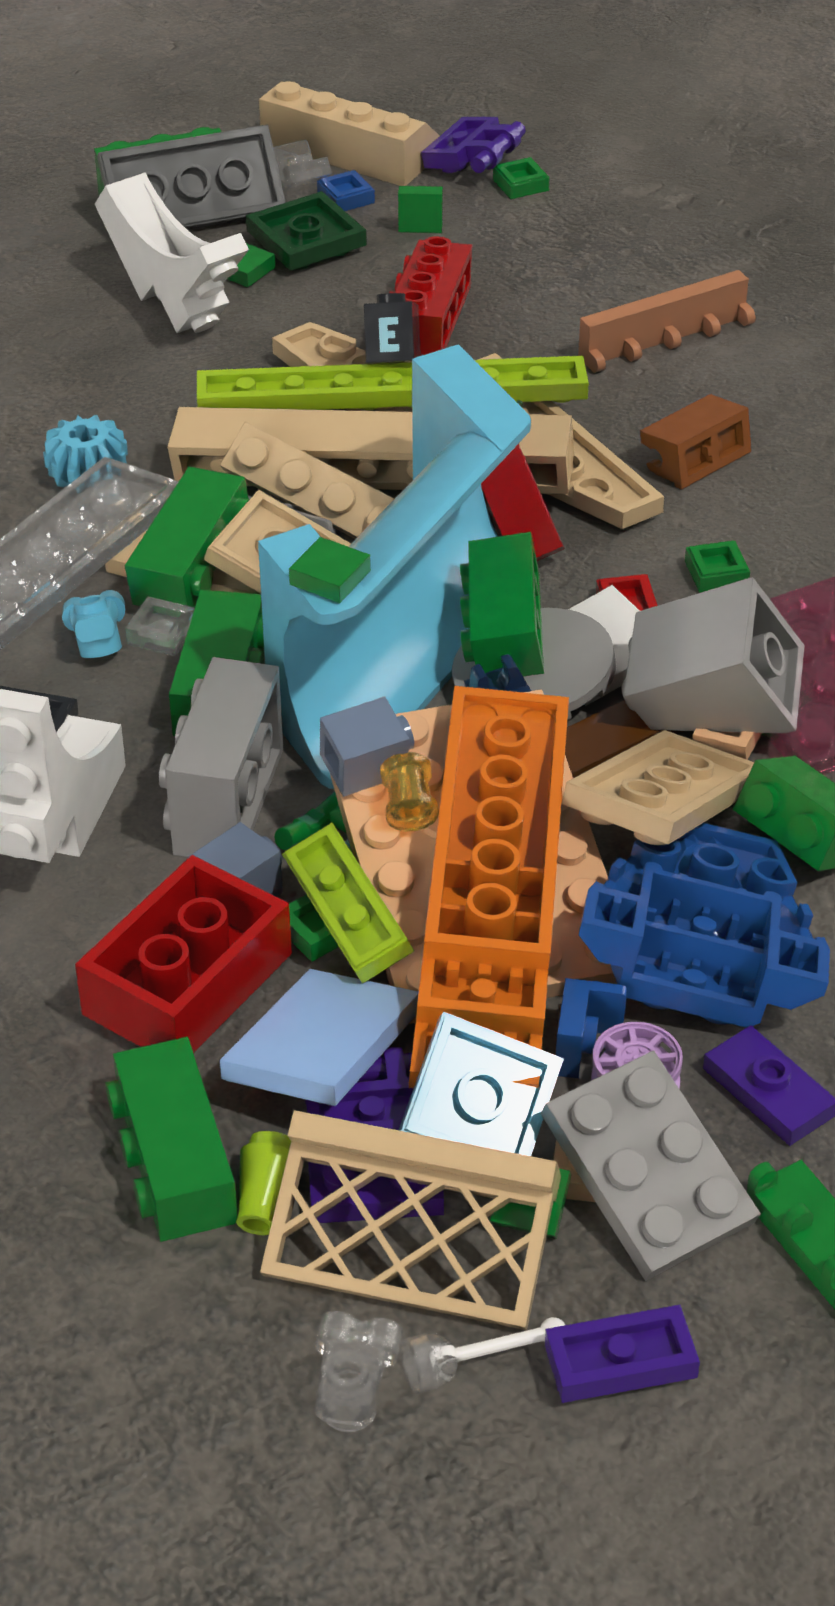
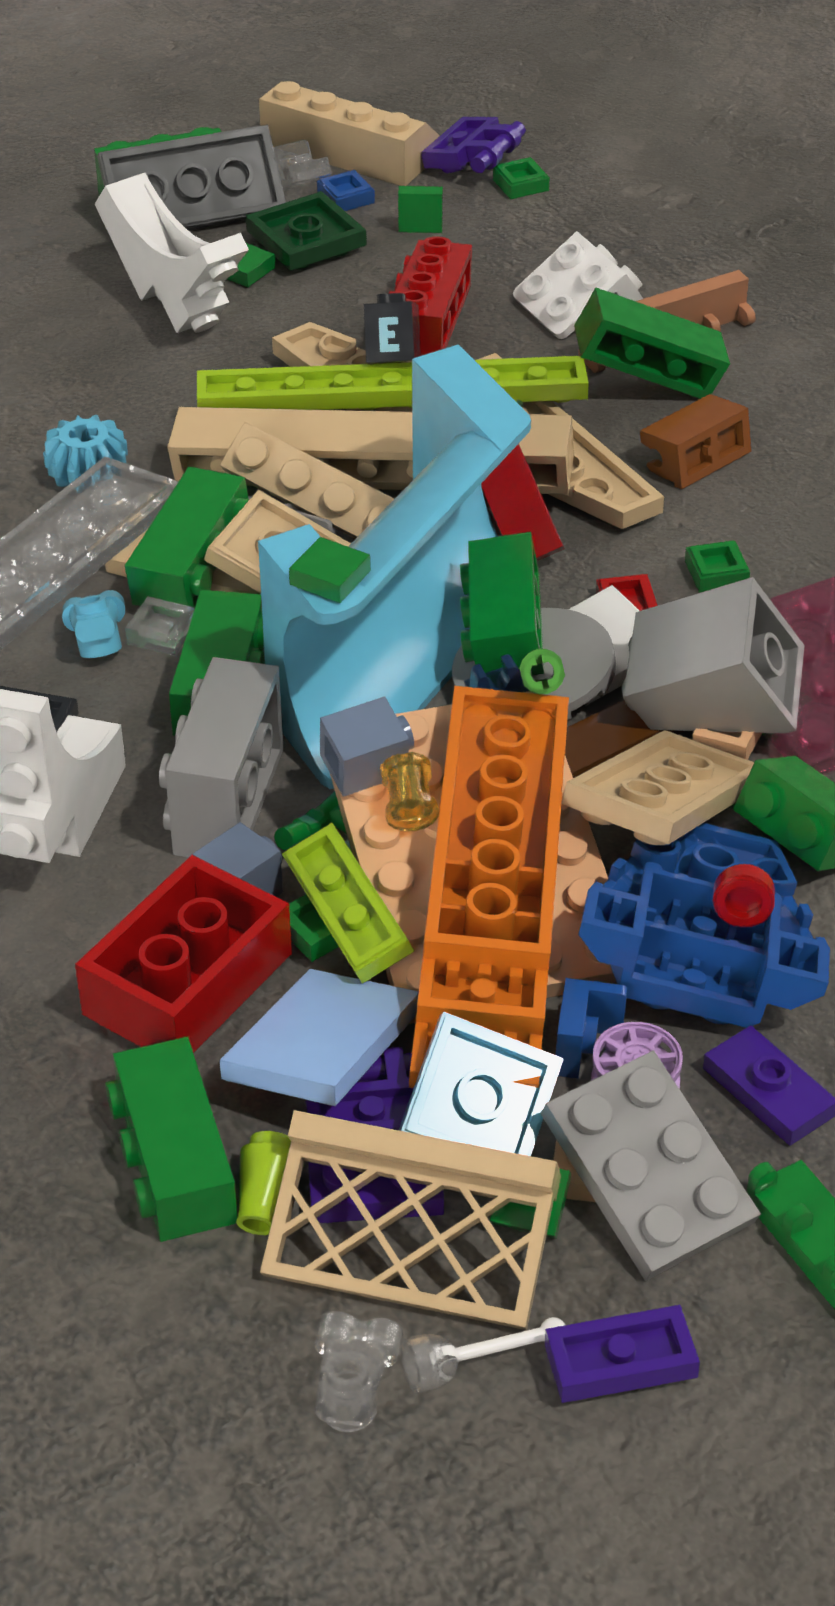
none -> white bracket [513,231,643,339]
none -> bright green pin [519,649,565,694]
none -> green brick [574,287,730,399]
none -> red tile [713,864,775,927]

